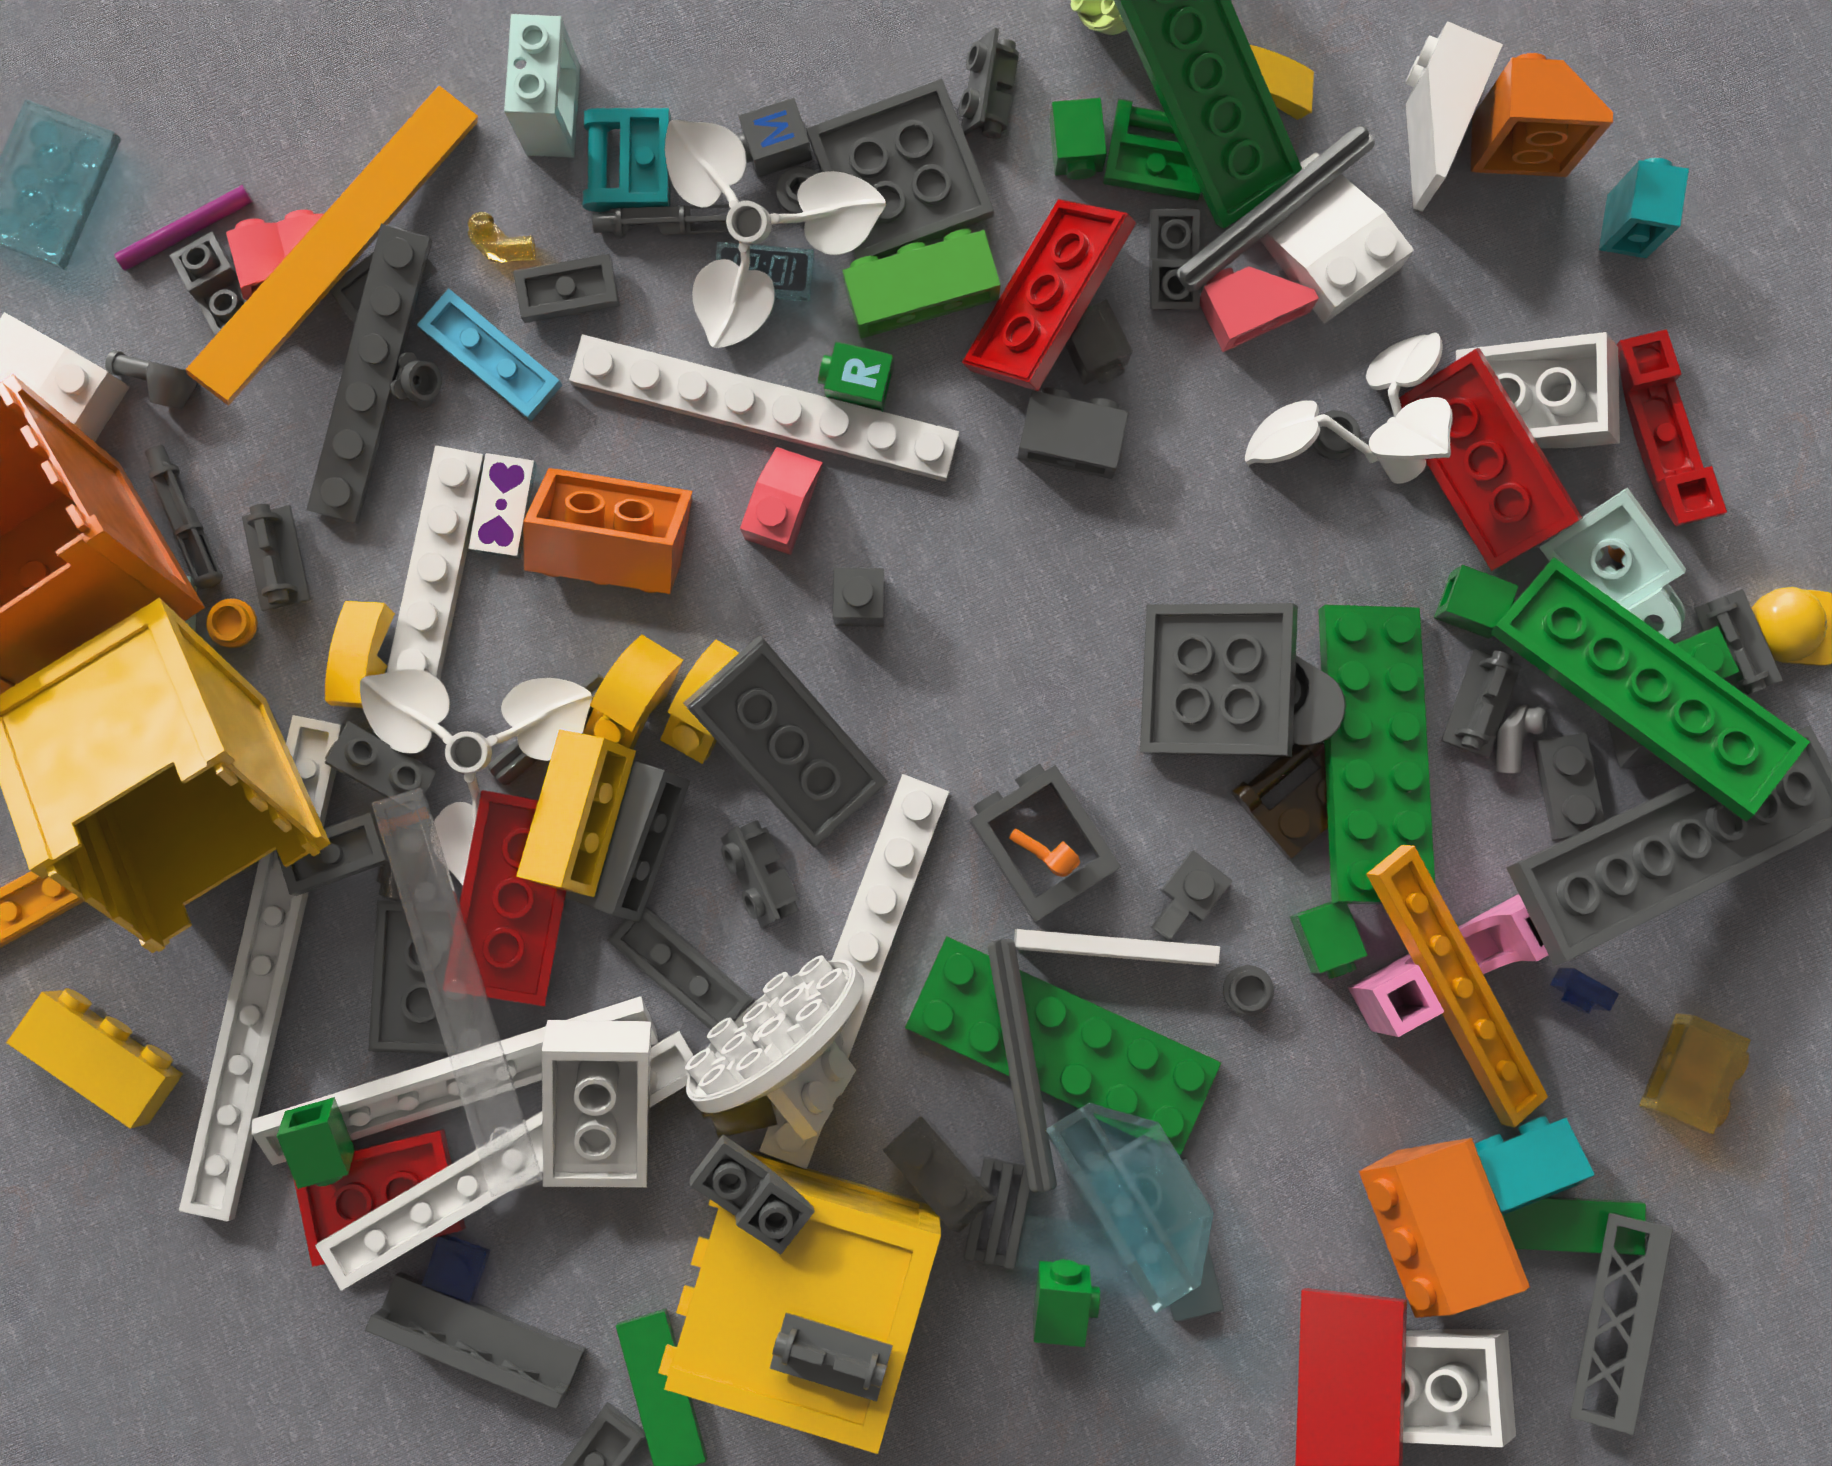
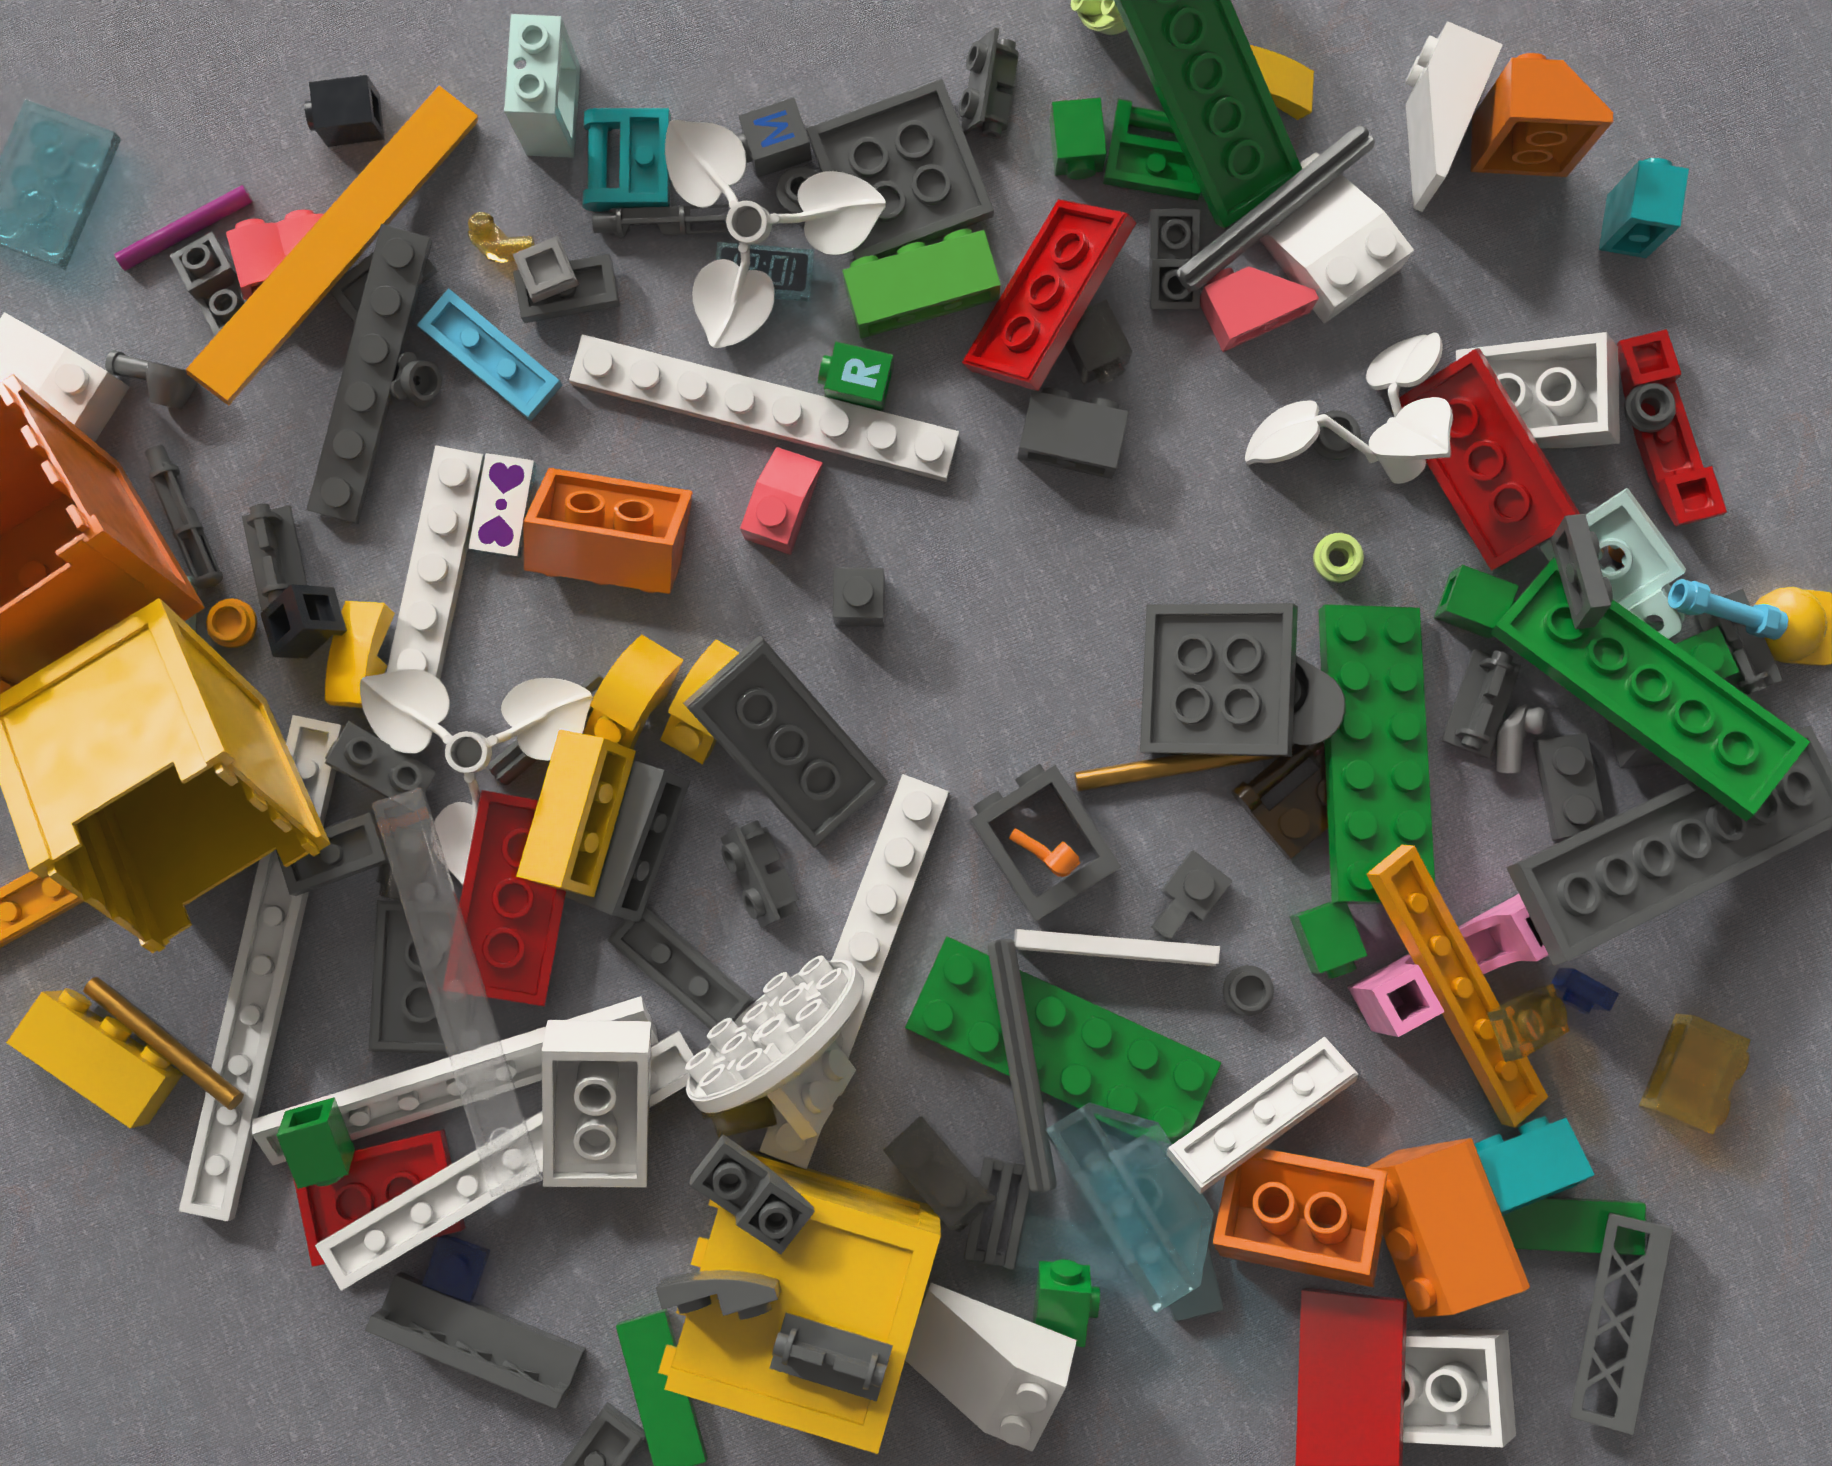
none -> pearl gold bar [83,977,244,1110]
none -> black brick [260,584,347,659]
none -> black brick [304,75,385,147]
none -> light grey tile [513,236,579,303]
none -> dark grey slope [656,1270,781,1320]
none -> white slope [905,1283,1076,1452]
none -> pearl gold bar [1074,755,1273,791]
none -> white tile [1167,1037,1358,1194]
none -> orange slope [1213,1148,1388,1288]
none -> yellowish green plate [1313,533,1364,583]
none -> clear yellow plate [1488,983,1570,1062]
none -> dark grey plate [1550,514,1613,629]
none -> dark grey plate [1624,383,1676,433]
none -> medium azure bar [1668,579,1788,640]

